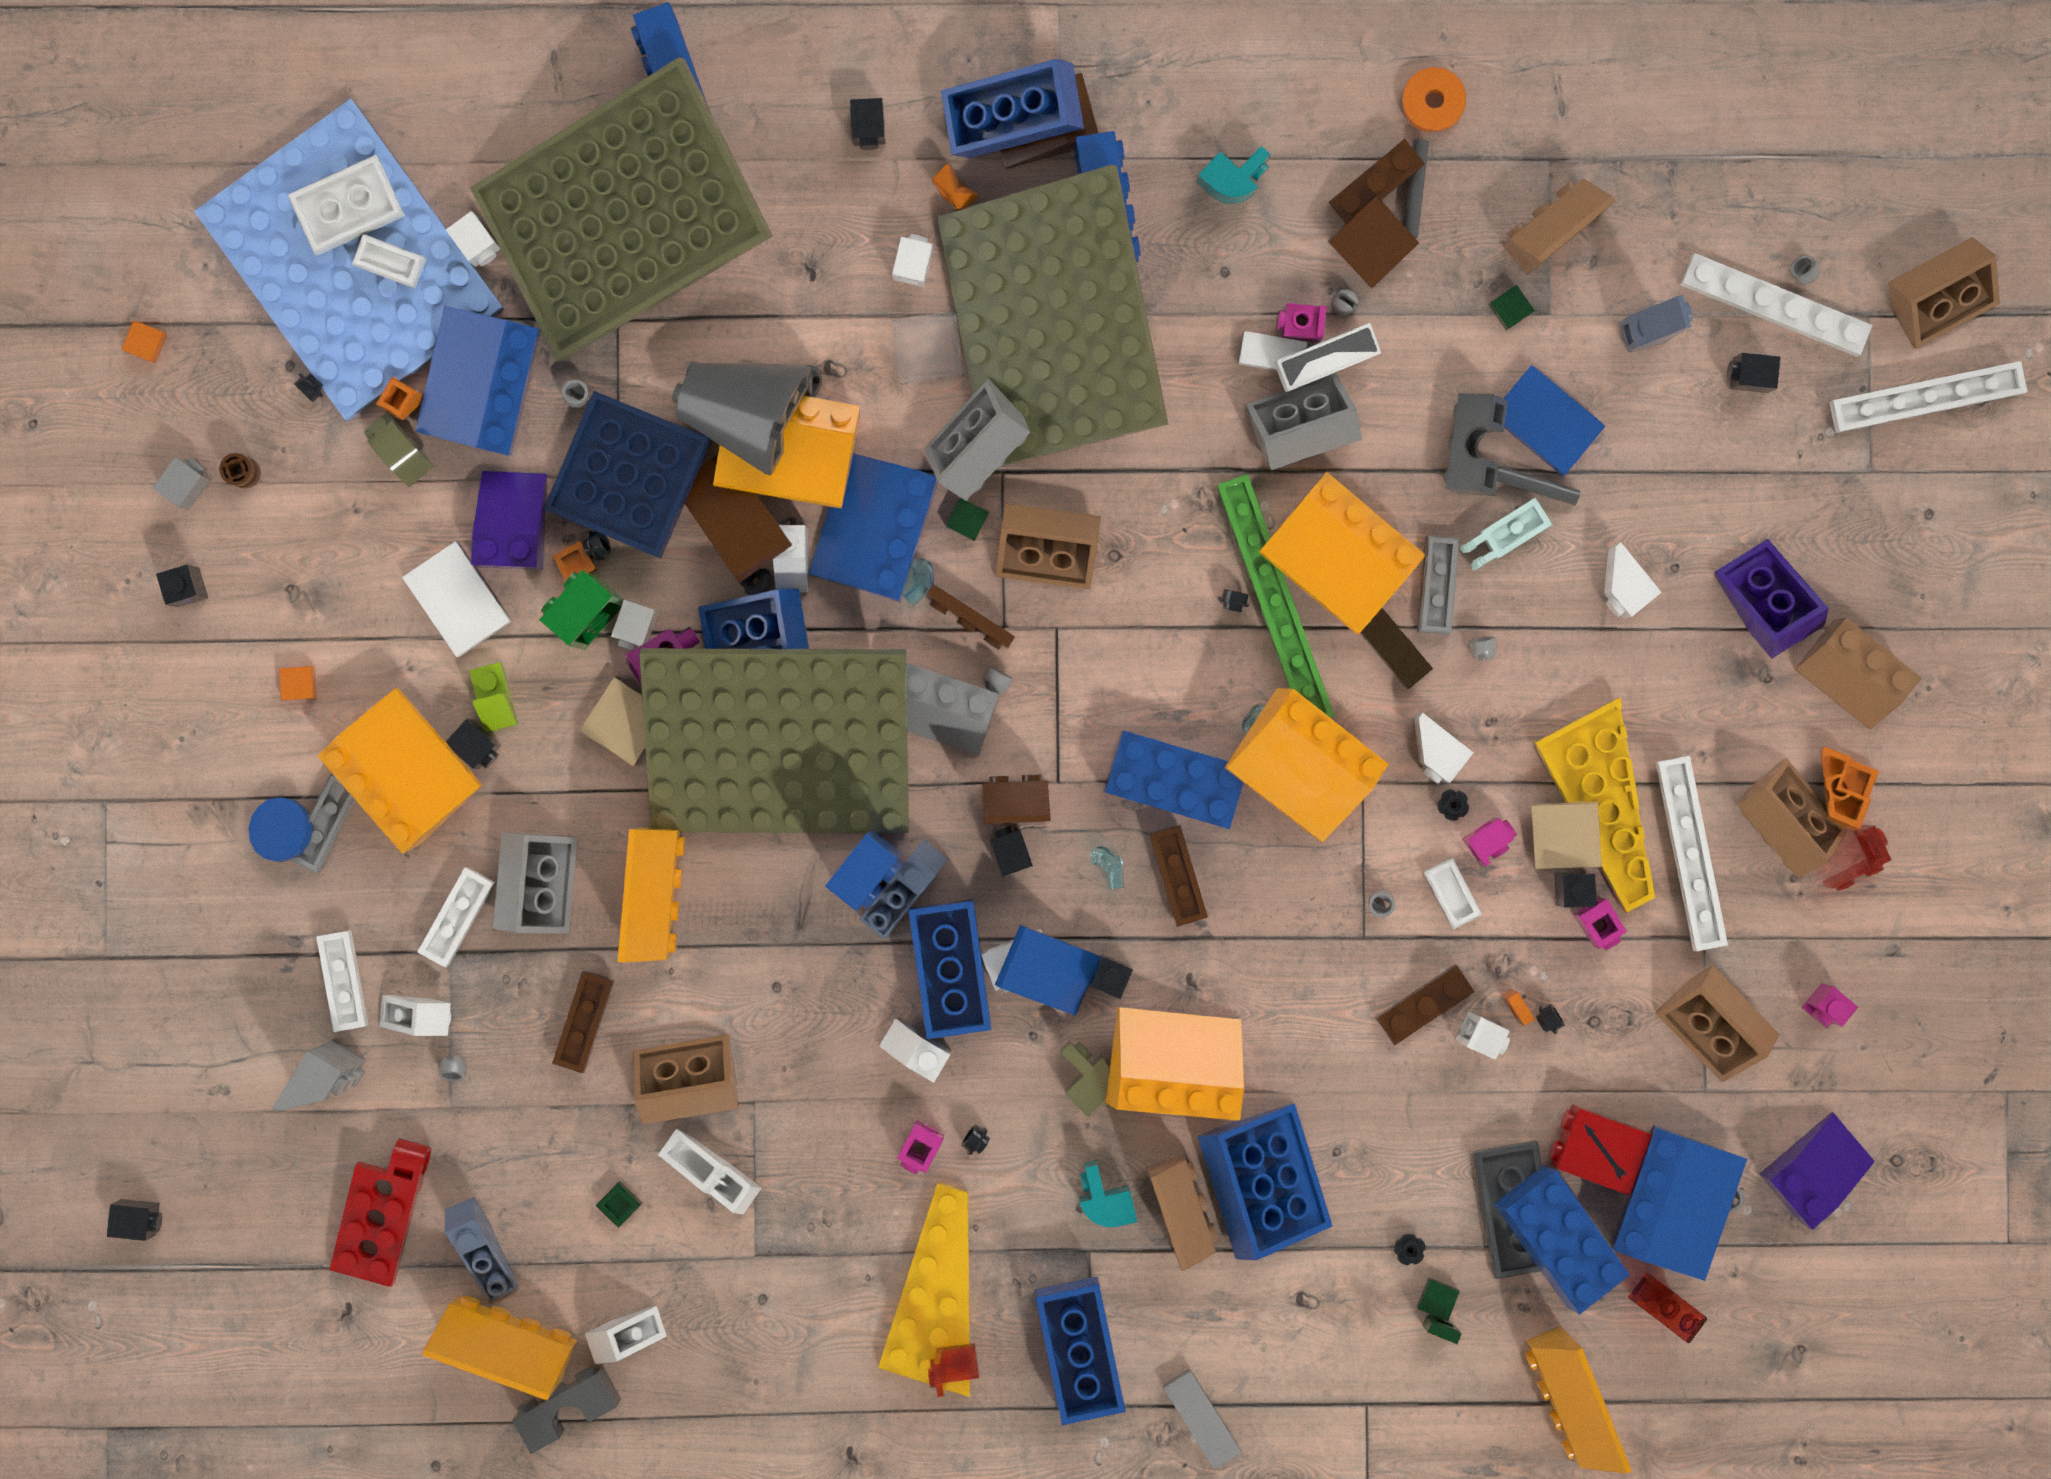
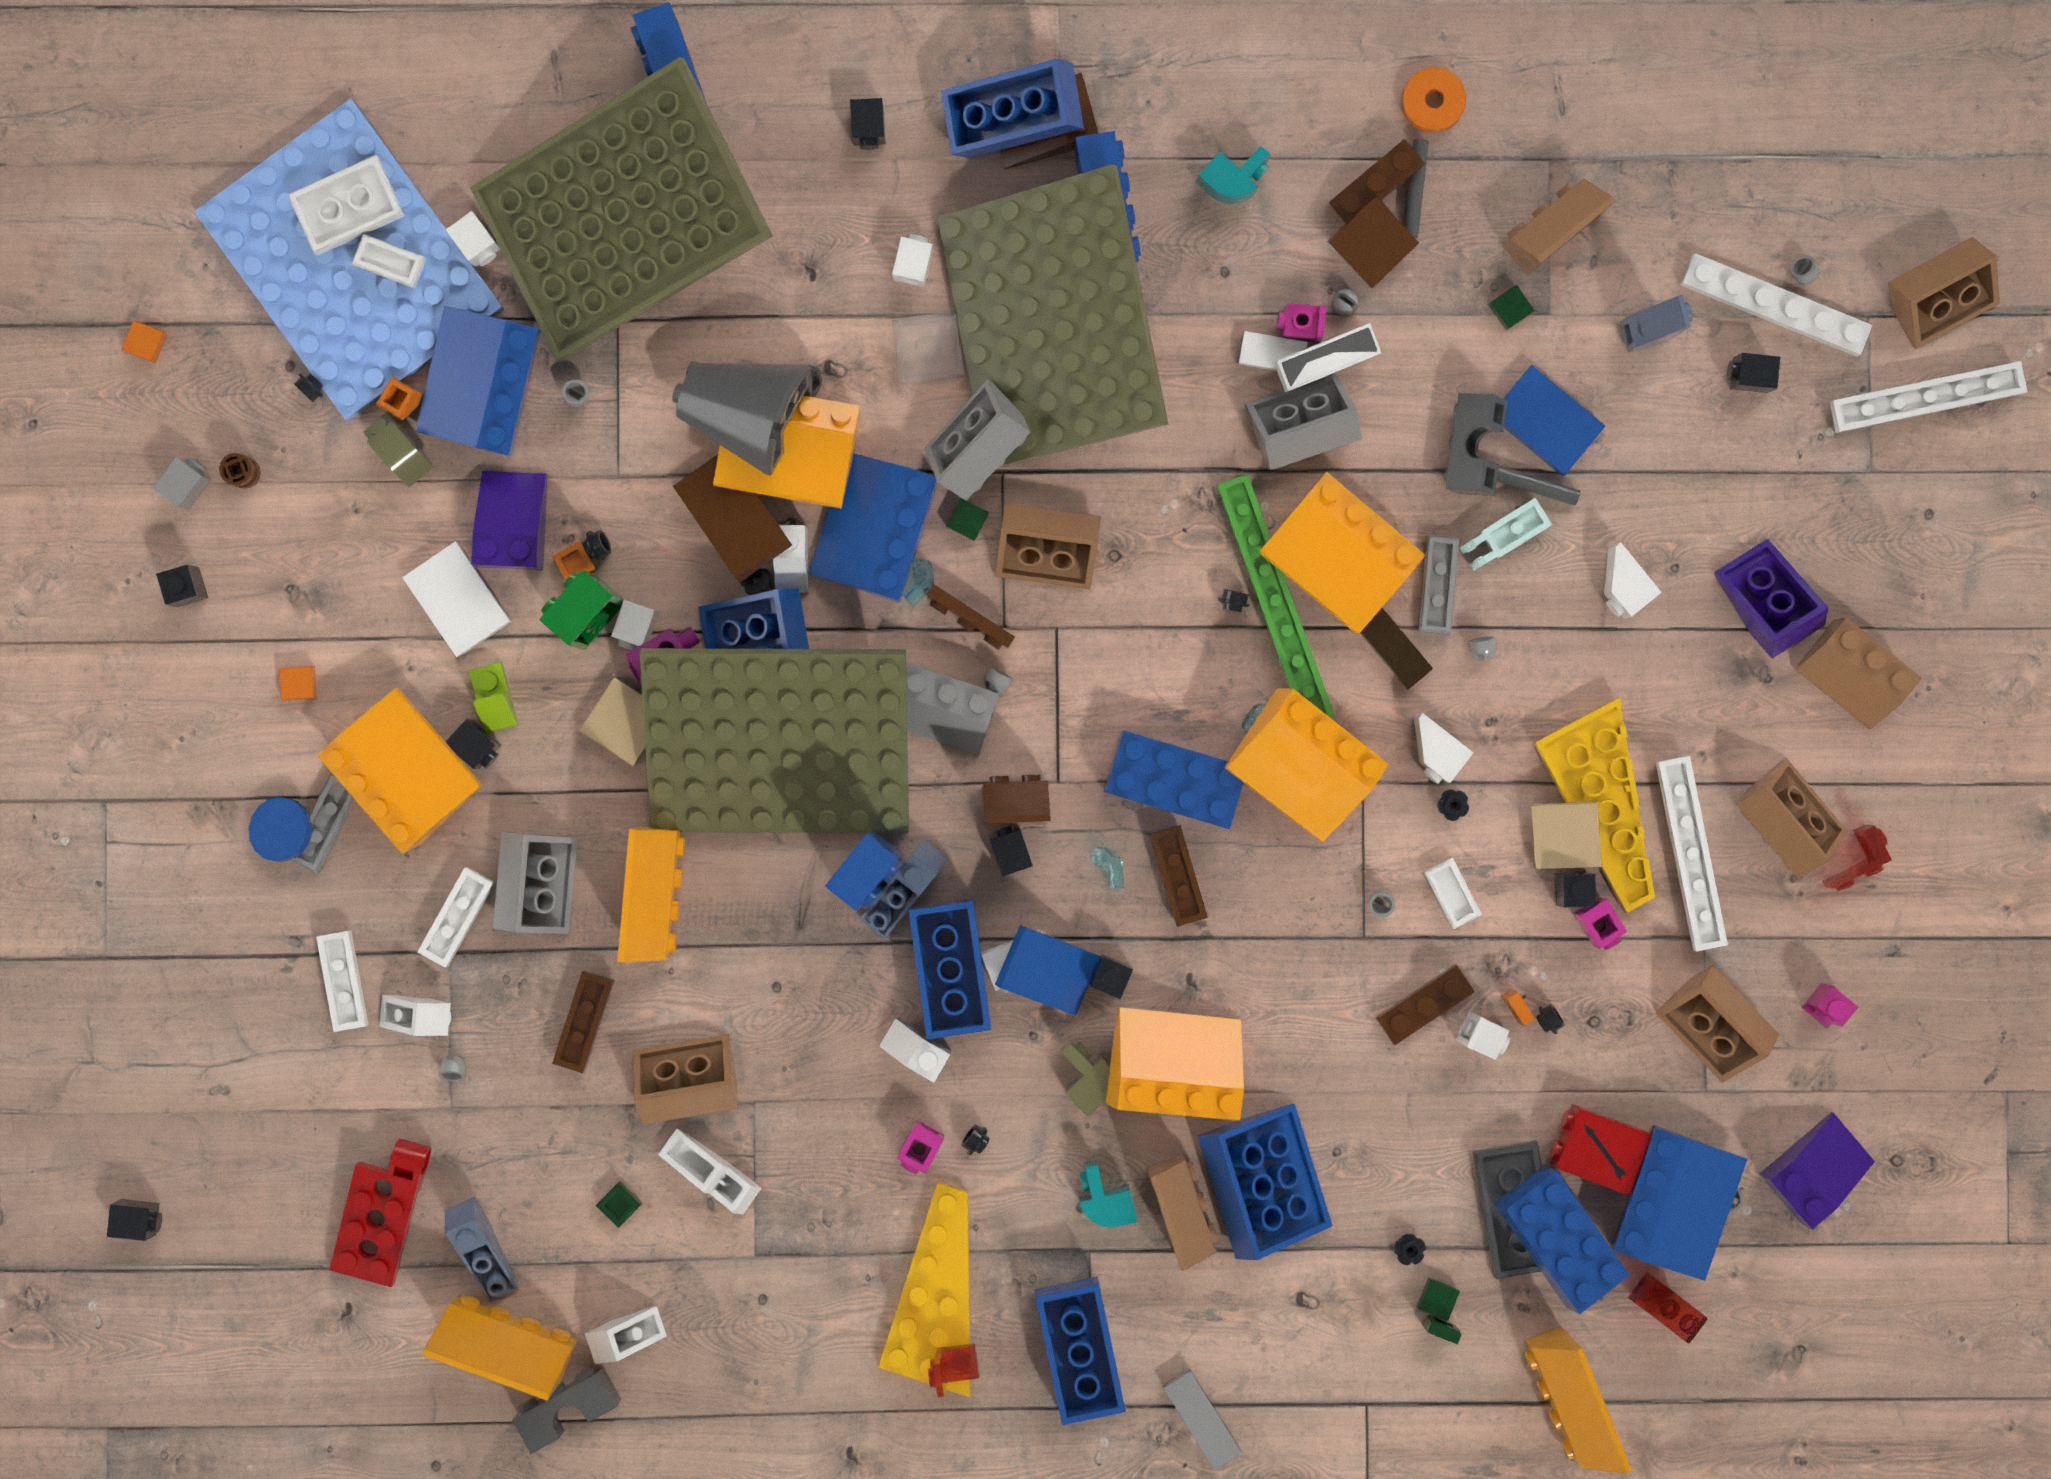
light grey slope [273,1040,366,1111] -> none
dark blue plate [543,391,712,559] -> none
orange slope [932,163,978,210] -> none
dark pink brick [1462,817,1517,867] -> none
orange slope [1820,746,1879,831] -> none

